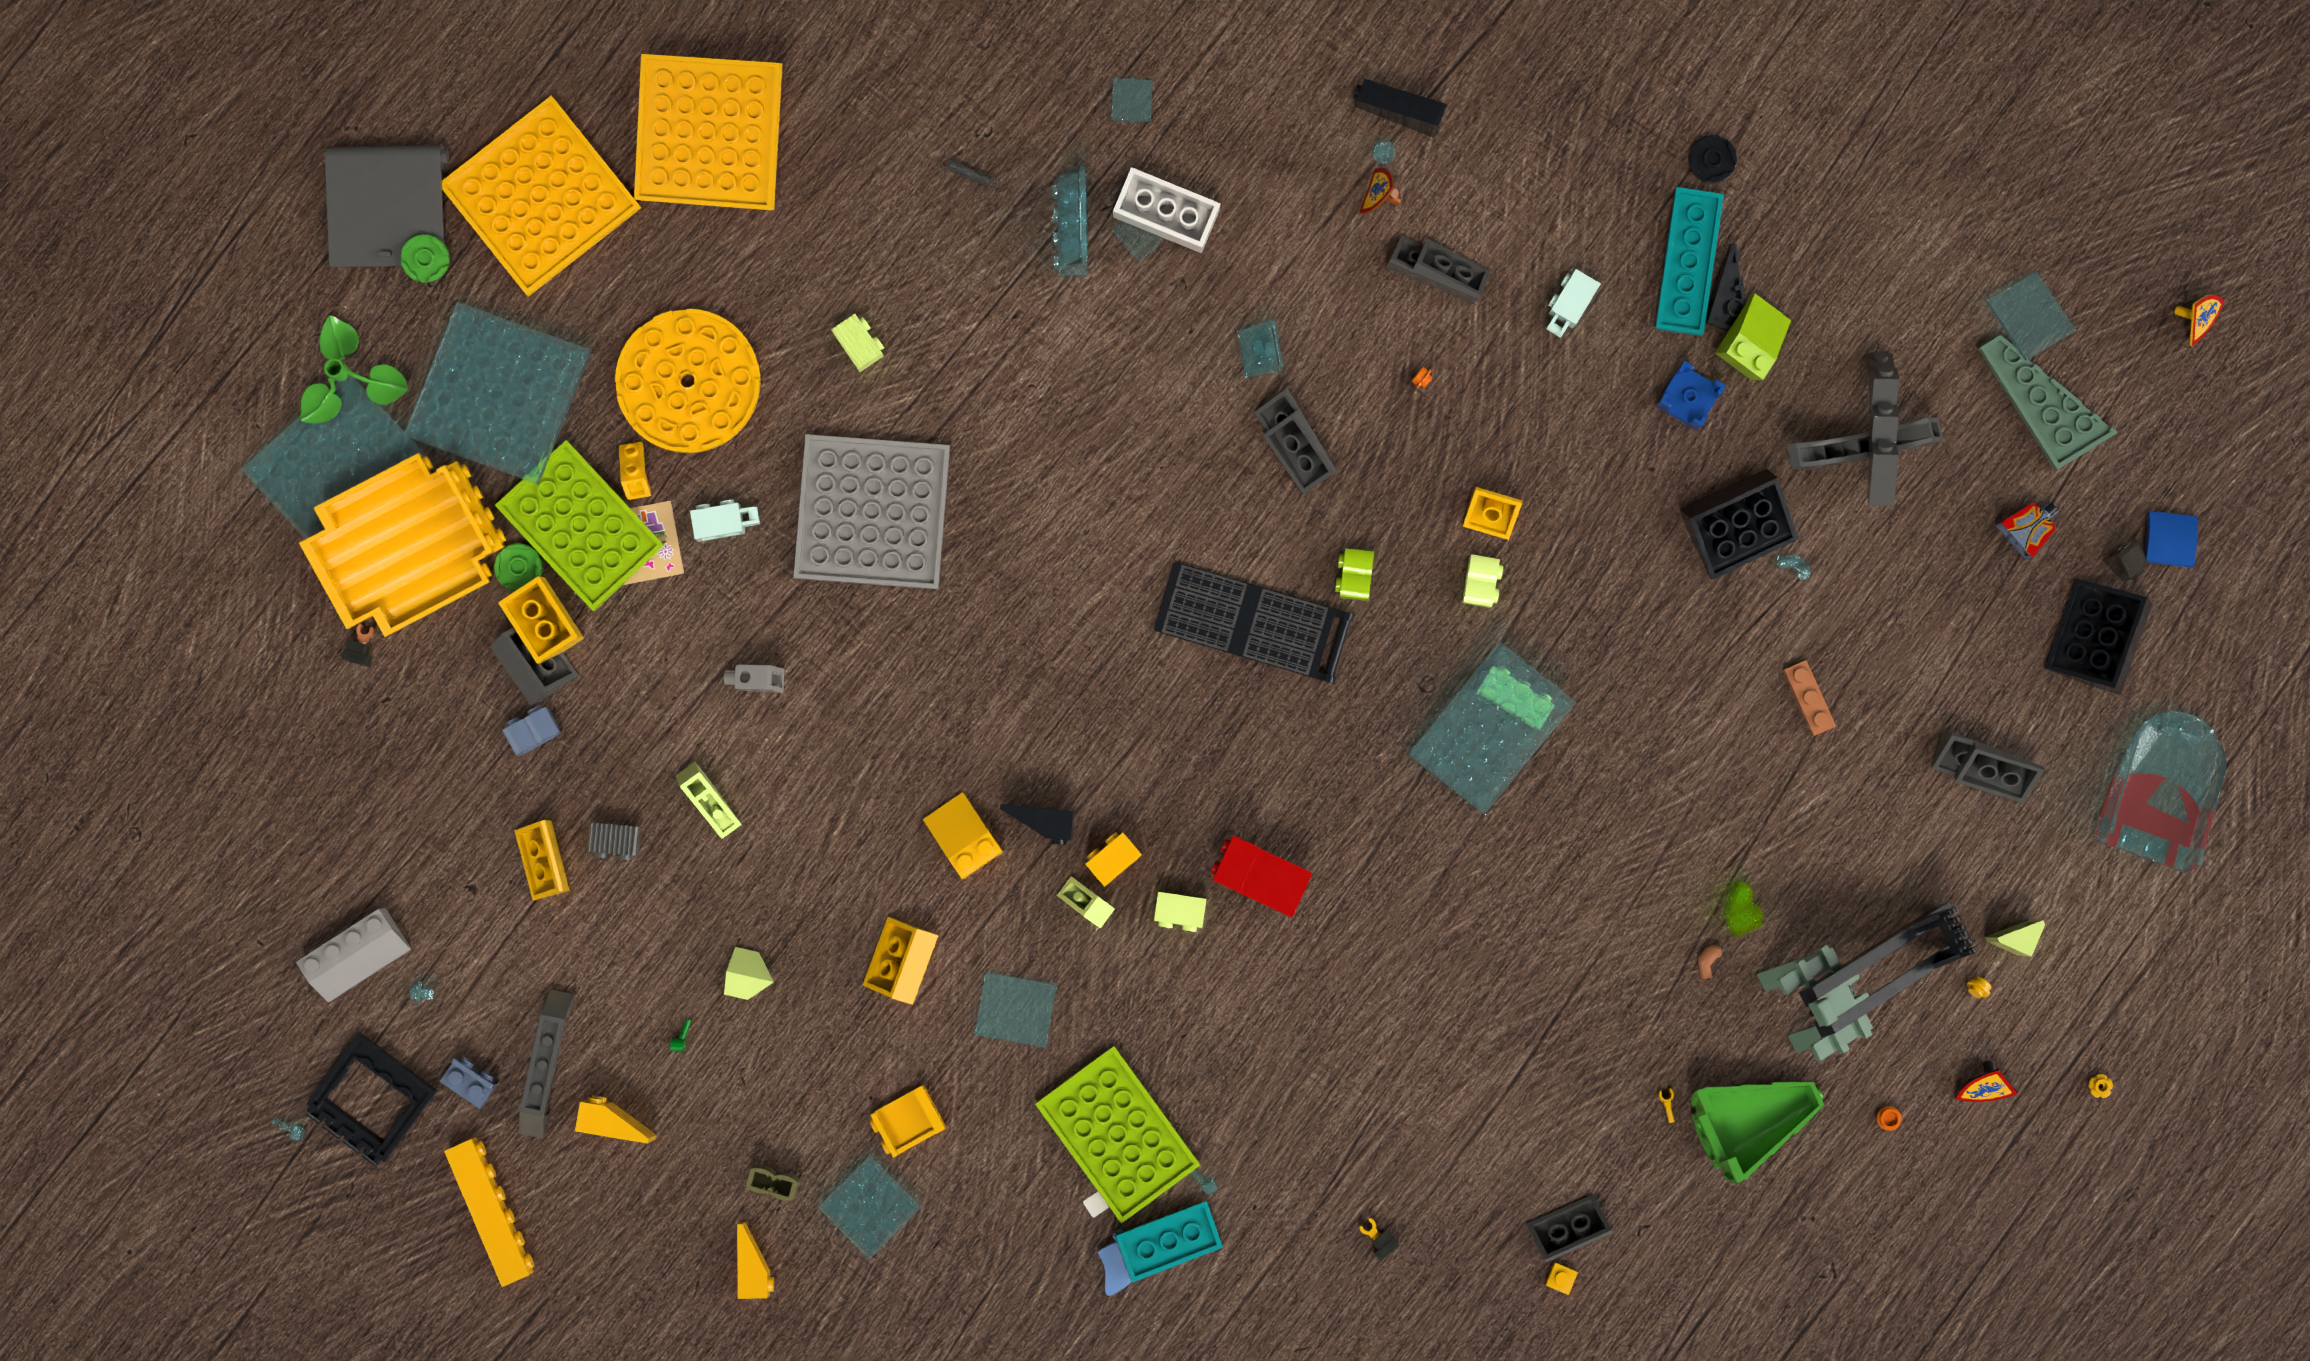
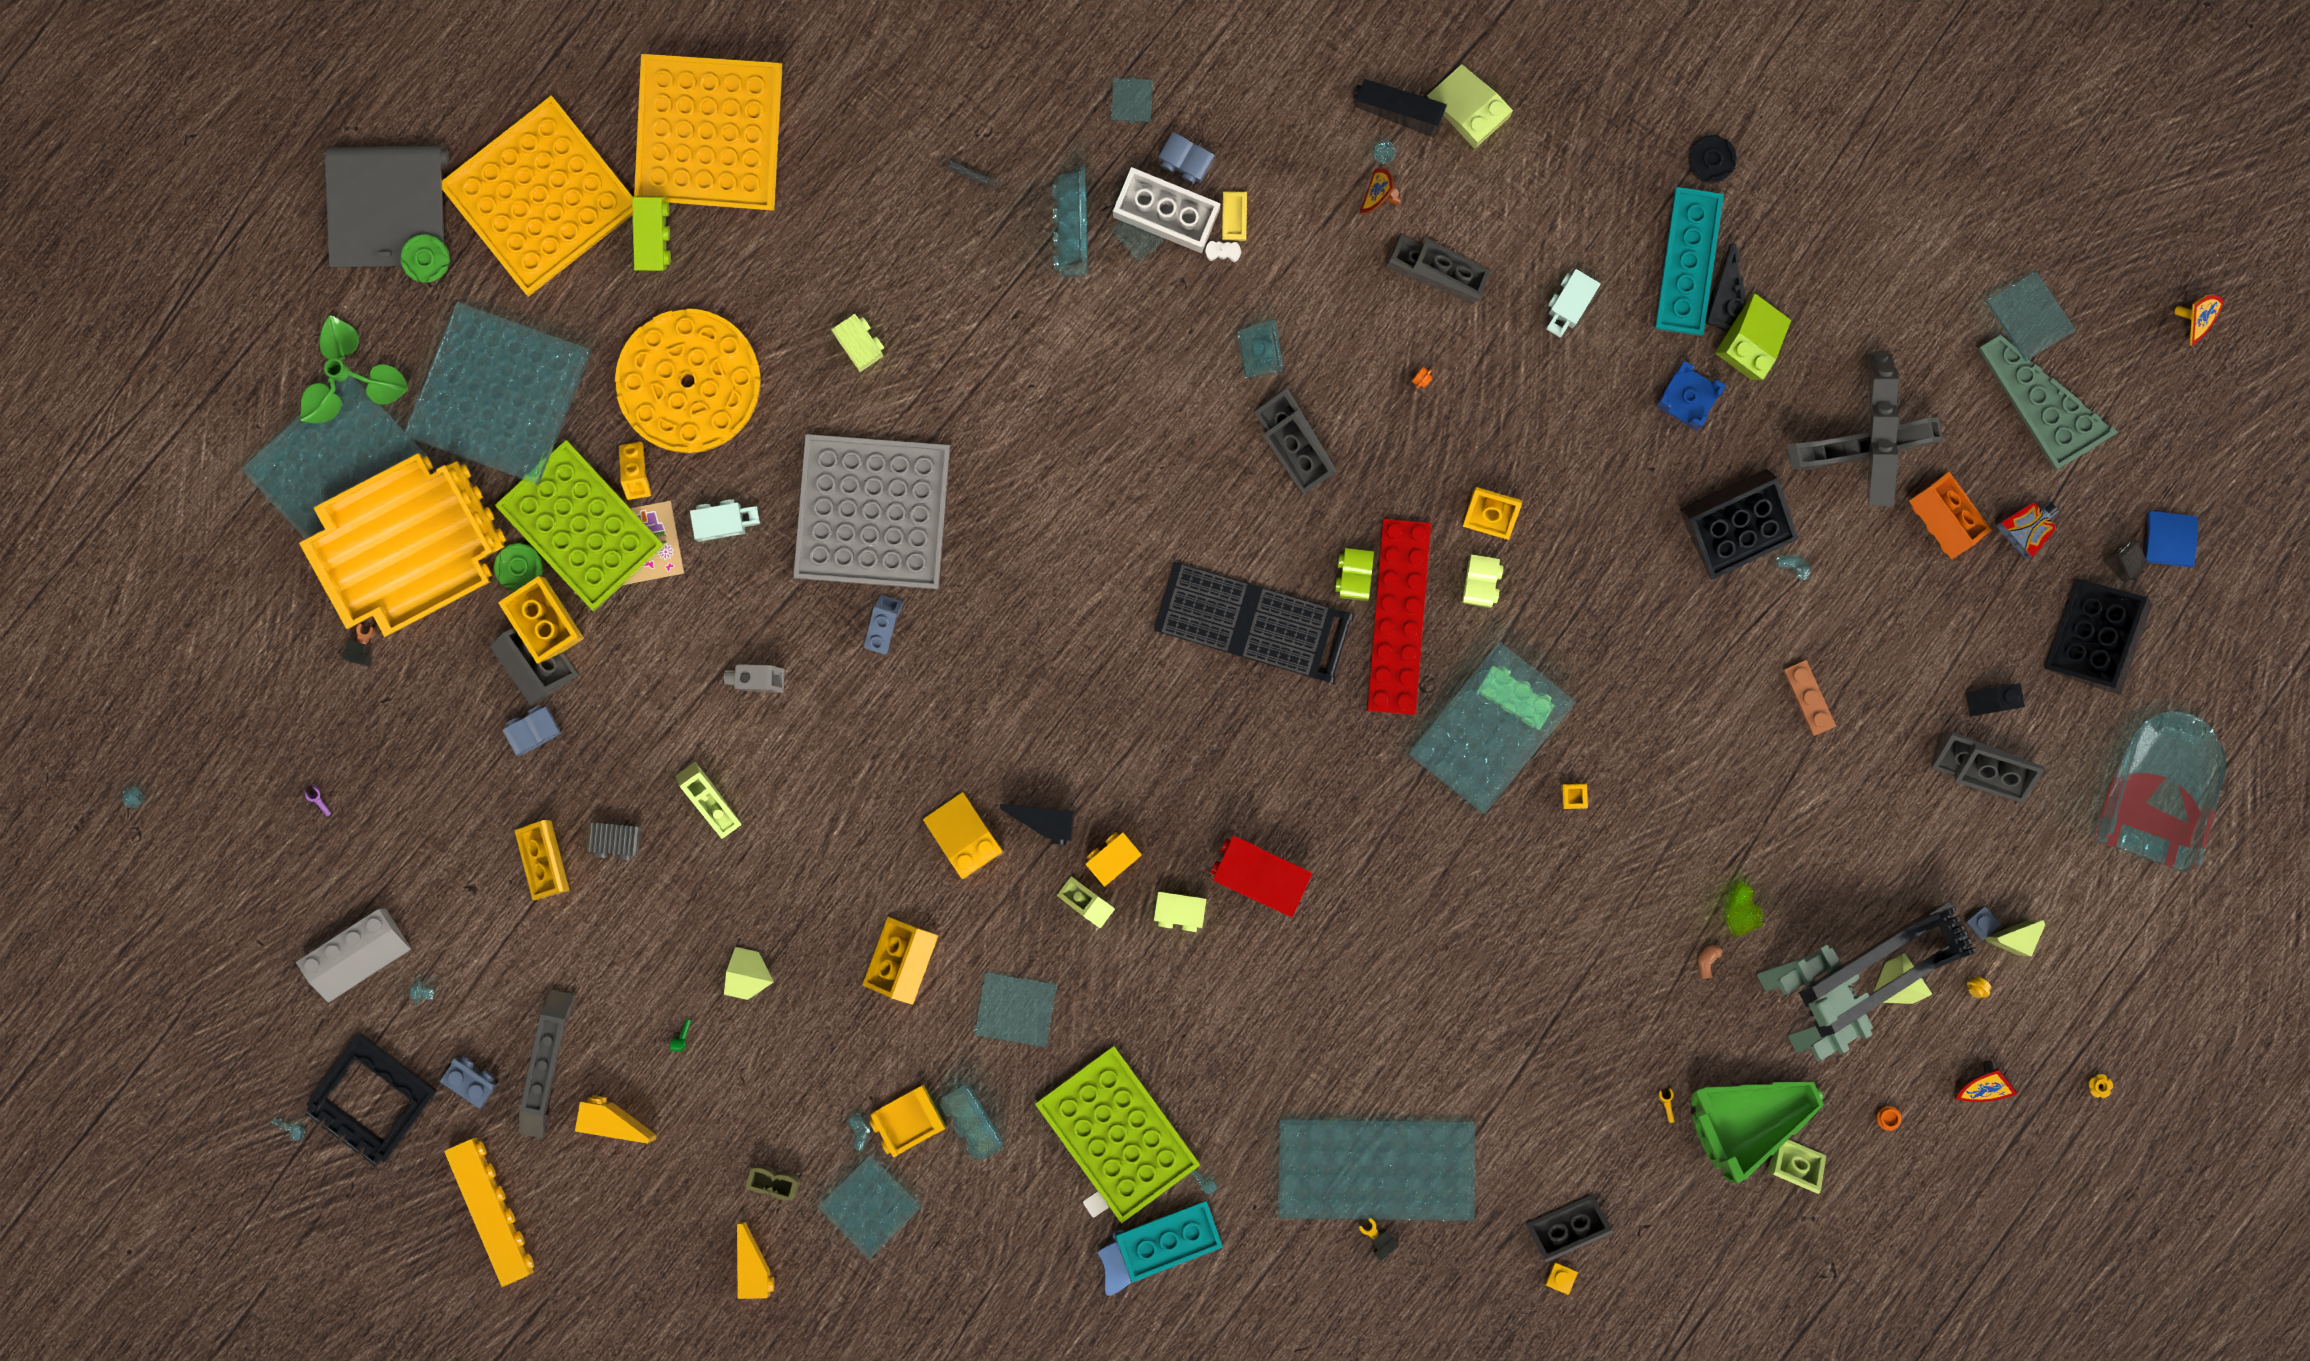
none -> clear light blue plate [122,786,145,809]
none -> medium lavender hand [304,784,331,817]
none -> lime brick [632,196,671,271]
none -> clear light blue arm [848,1115,870,1152]
none -> sand blue bracket [864,595,903,655]
none -> clear light blue slope [940,1082,1005,1162]
none -> sand blue brick [1158,132,1215,184]
none -> white piece [1205,241,1242,262]
none -> light yellow tile [1222,192,1247,241]
none -> clear light blue plate [1278,1119,1475,1221]
none -> red plate [1367,519,1431,715]
none -> yellowish green slope [1426,64,1513,149]
none -> yellow slope [1561,784,1588,809]
none -> yellowish green slope [1766,1140,1826,1194]
none -> yellowish green slope [1874,953,1932,1004]
none -> orange slope [1909,472,1992,560]
none -> sand blue plate [1964,906,2001,941]
none -> black slope [1965,683,2025,717]

